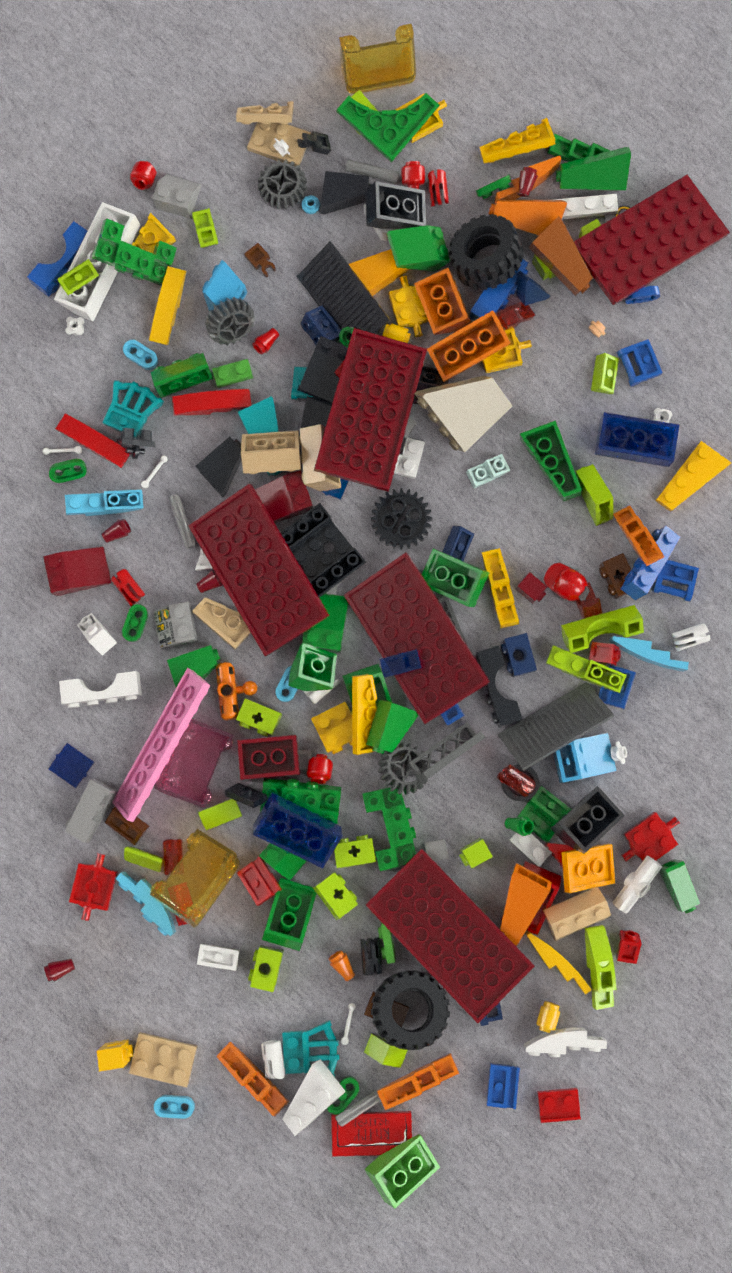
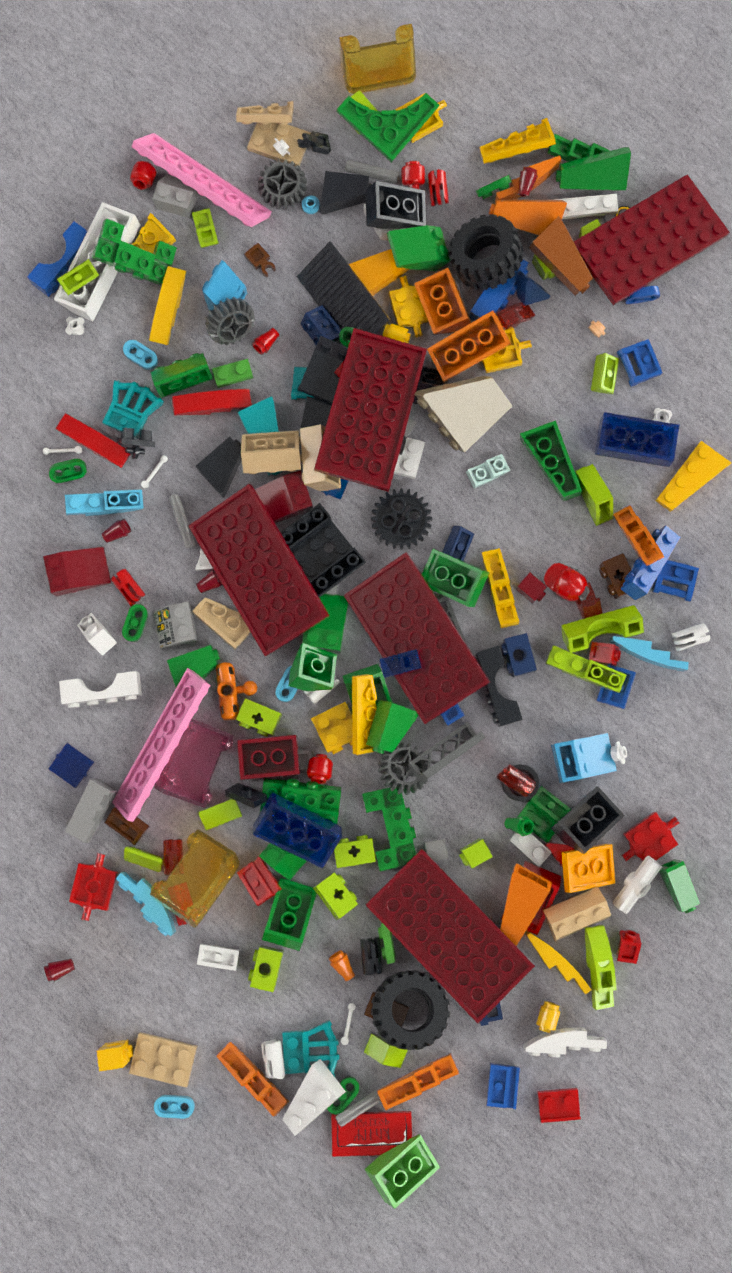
dark grey window [498,682,614,771] -> none
none -> bright pink plate [132,133,272,227]

